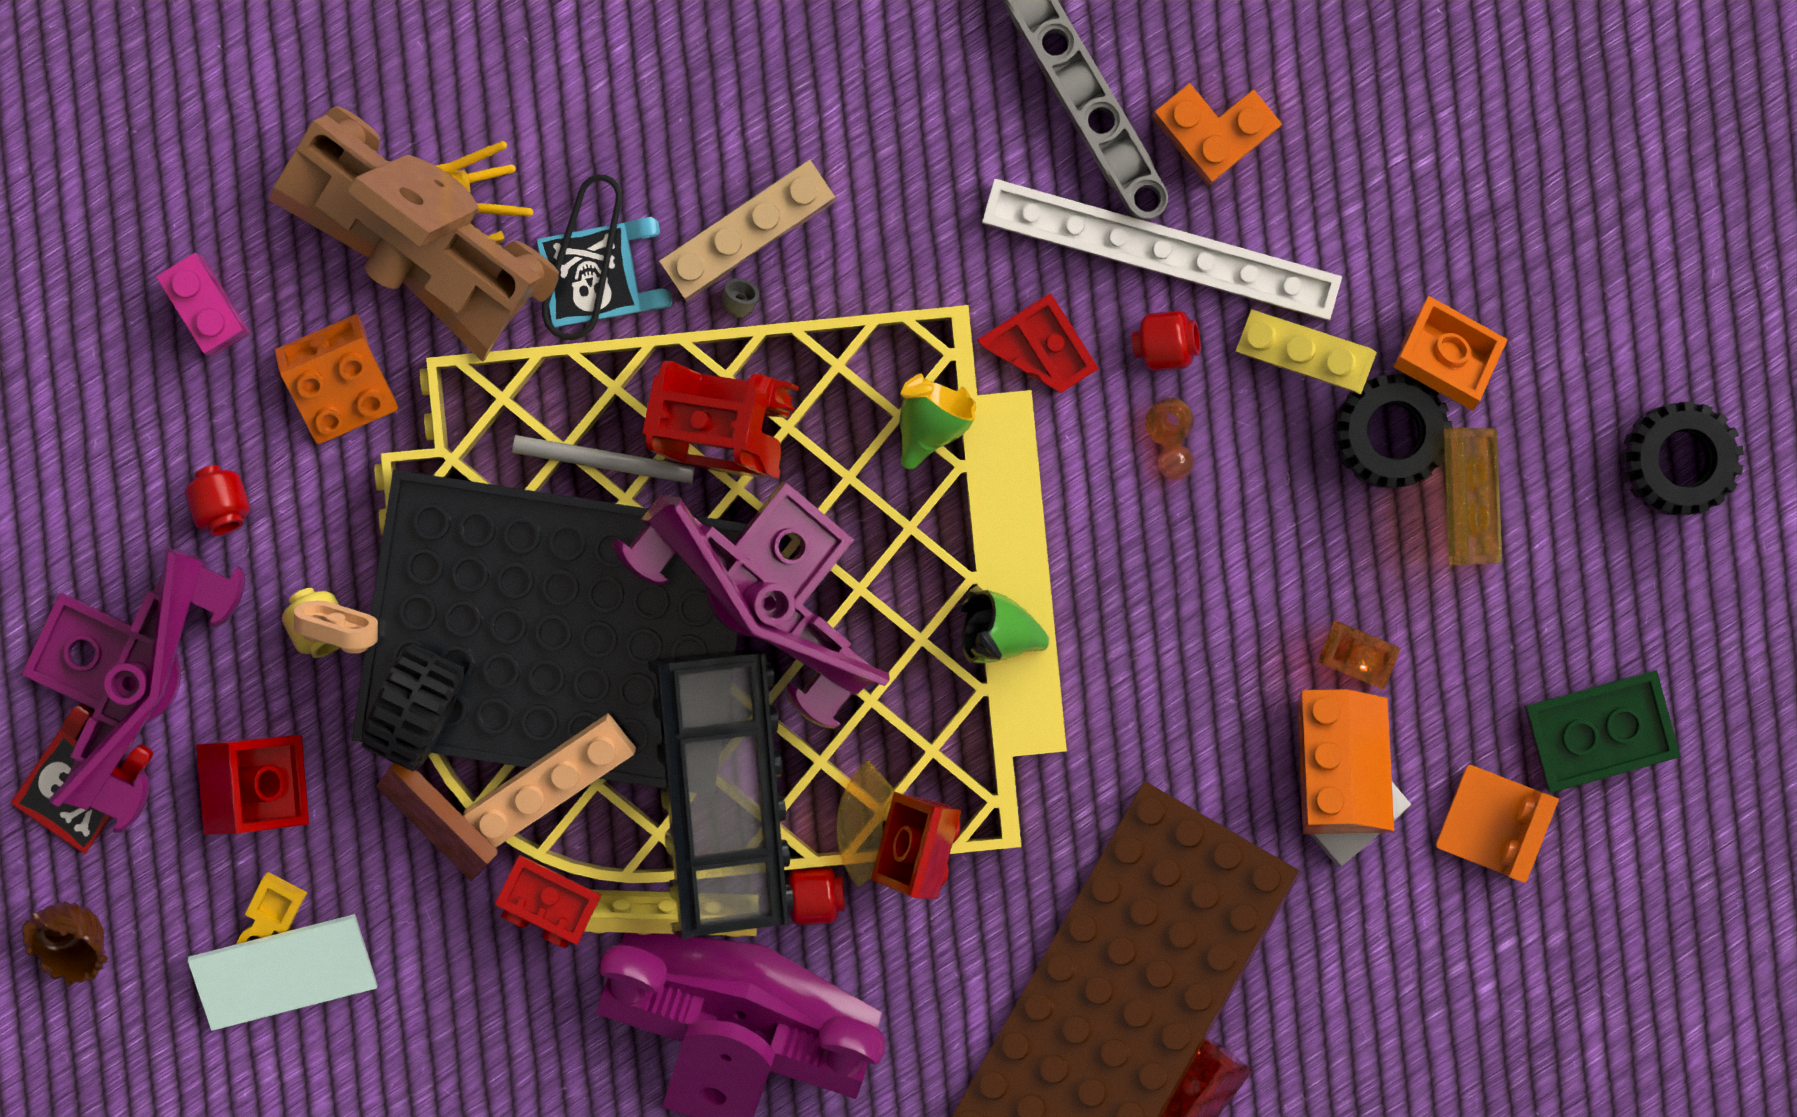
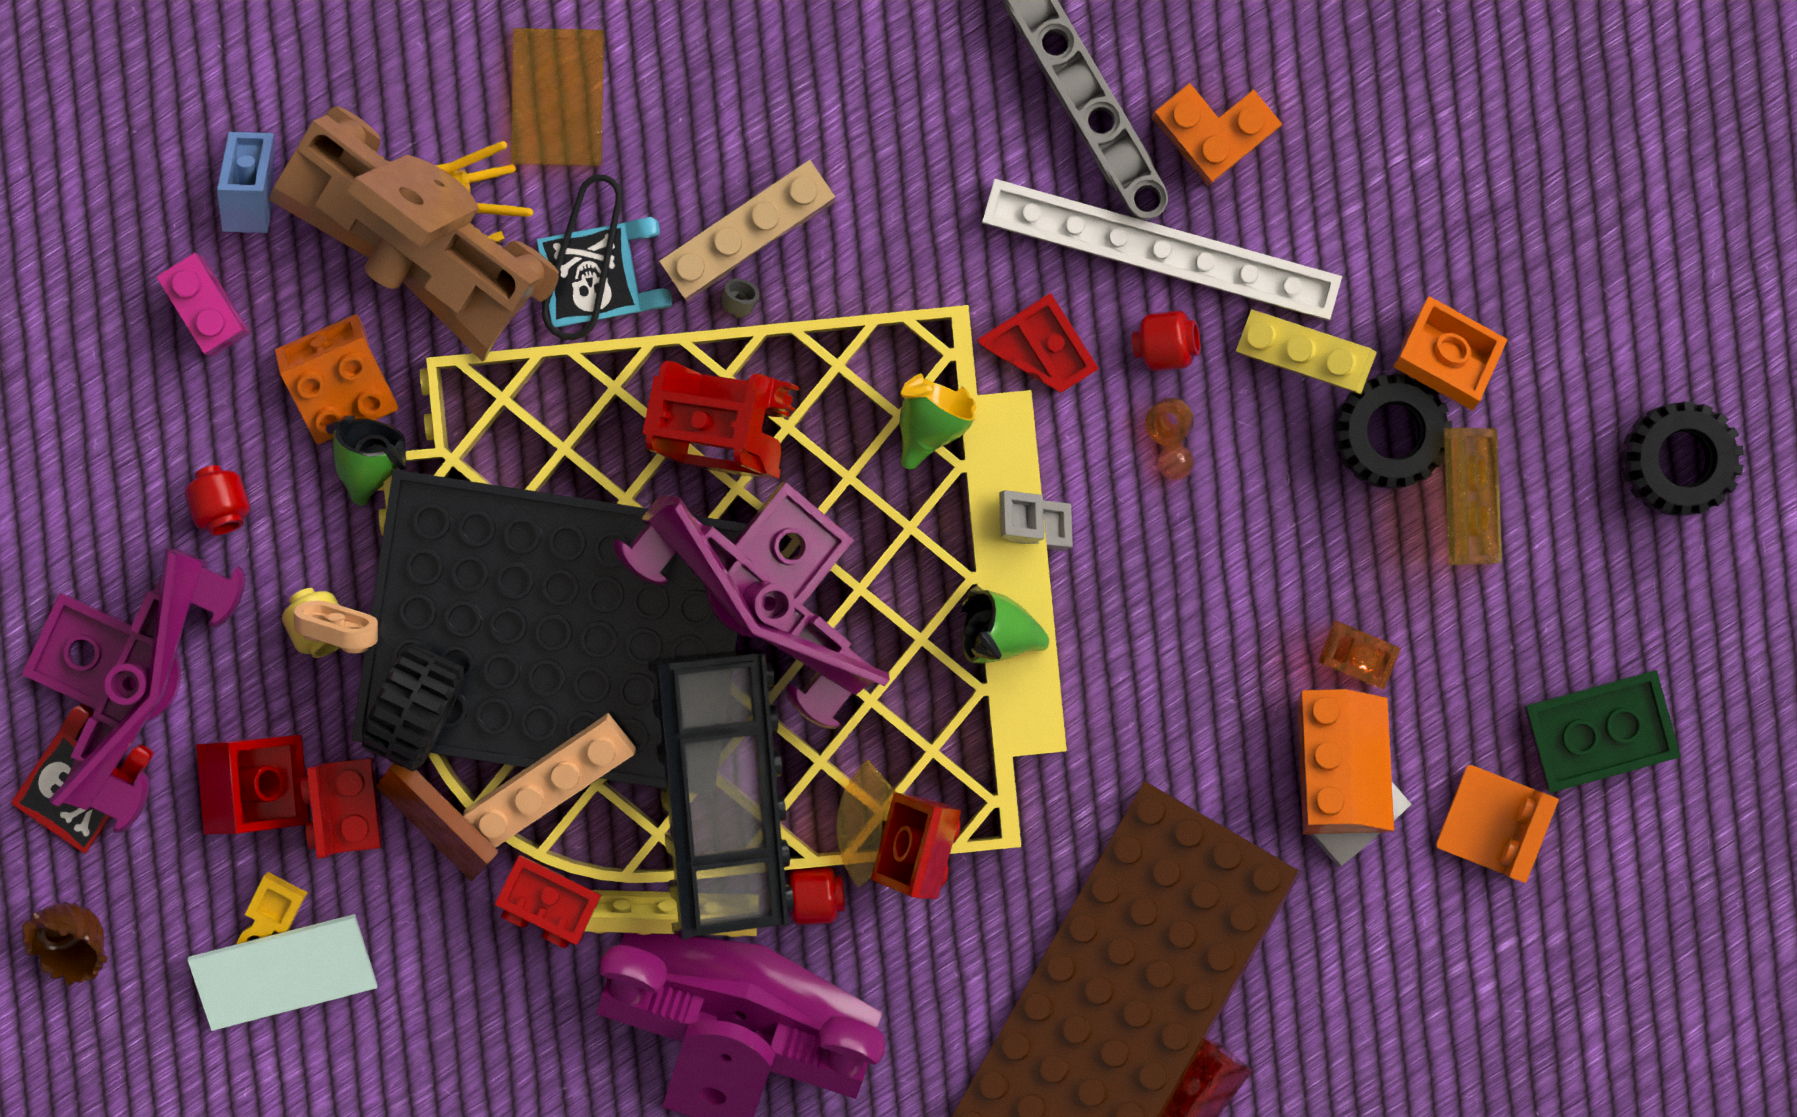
light grey bar [512,435,695,484] -> none
none -> medium blue slope [217,132,275,233]
none -> red bracket [301,758,382,859]
none -> hat [325,415,407,506]
none -> clear yellow tile [511,28,605,166]
none -> light grey slope [999,490,1073,551]

